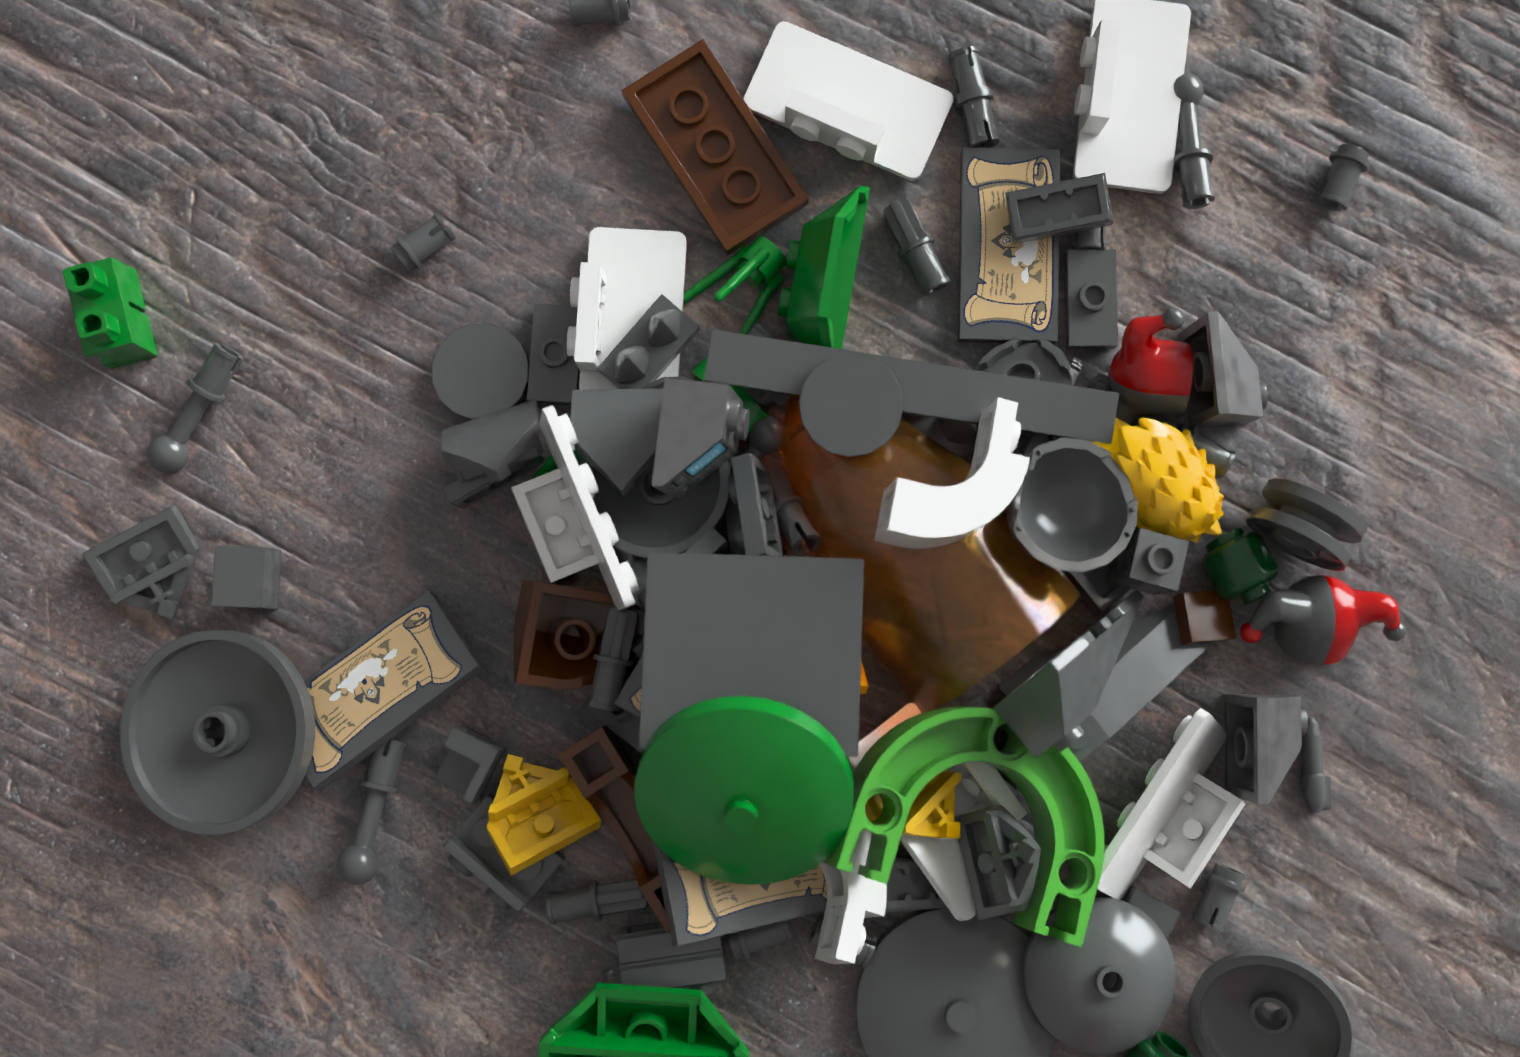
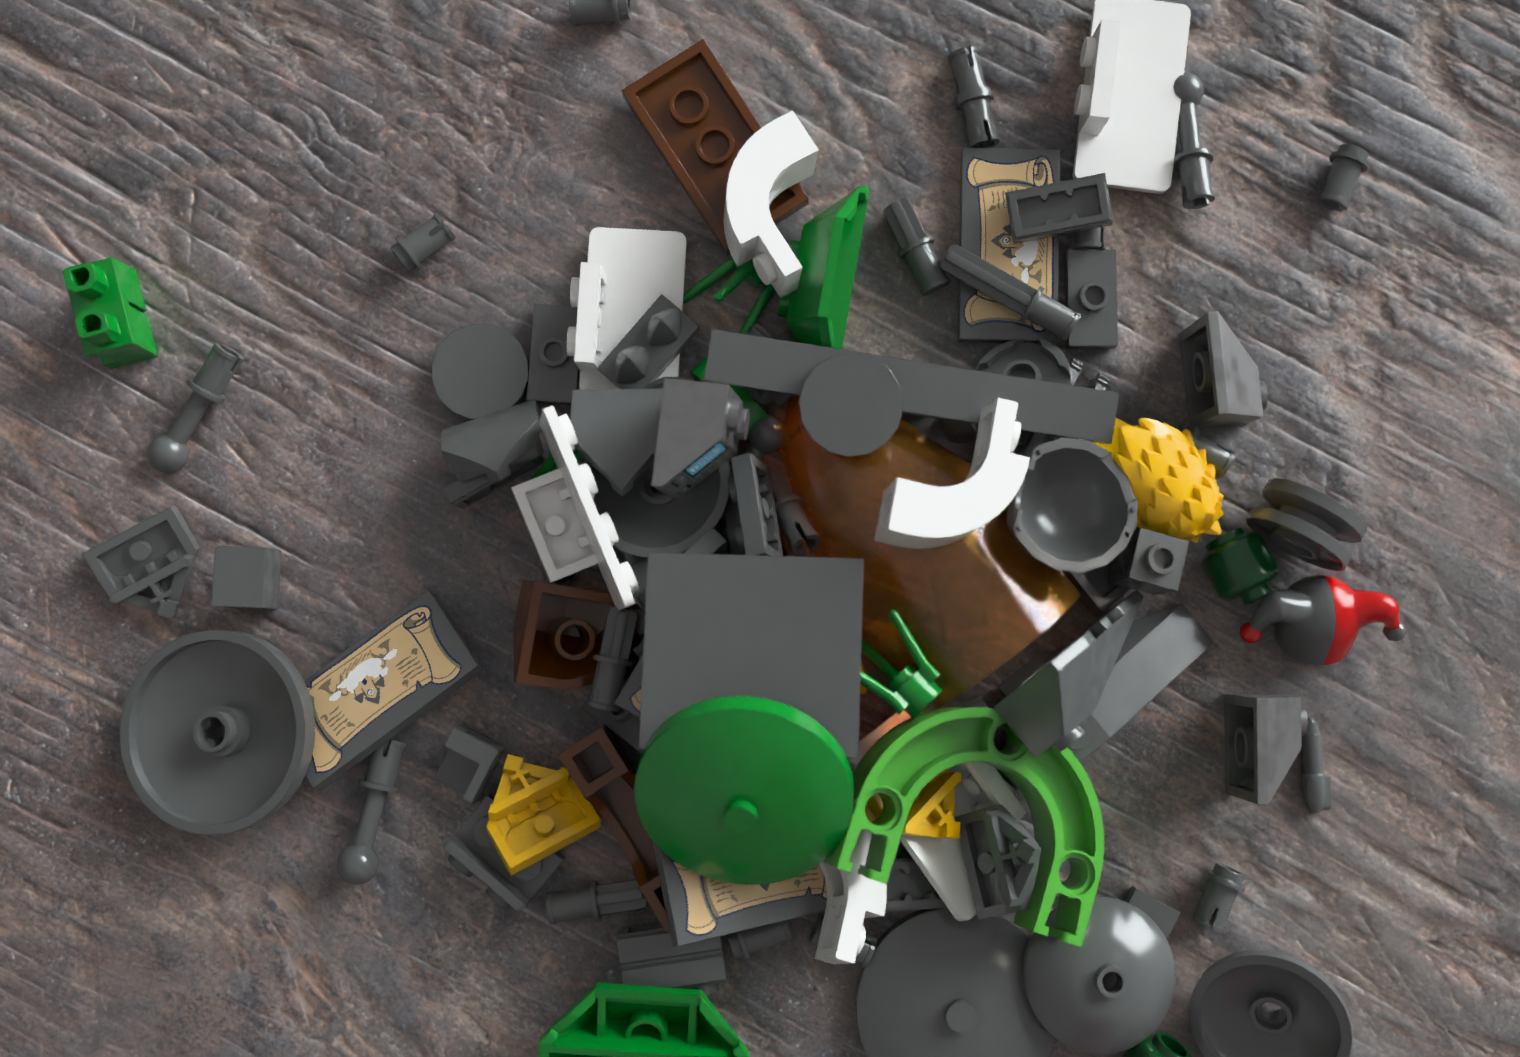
white bracket [744,21,953,181] -> none
white bracket [1098,708,1245,900] -> none
red piece [1108,307,1193,426] -> none
reddish brown tile [1173,590,1236,645] -> none
none -> white arch [724,111,819,298]
none -> green plant [860,609,943,719]
none -> dark grey axle [940,244,1081,342]

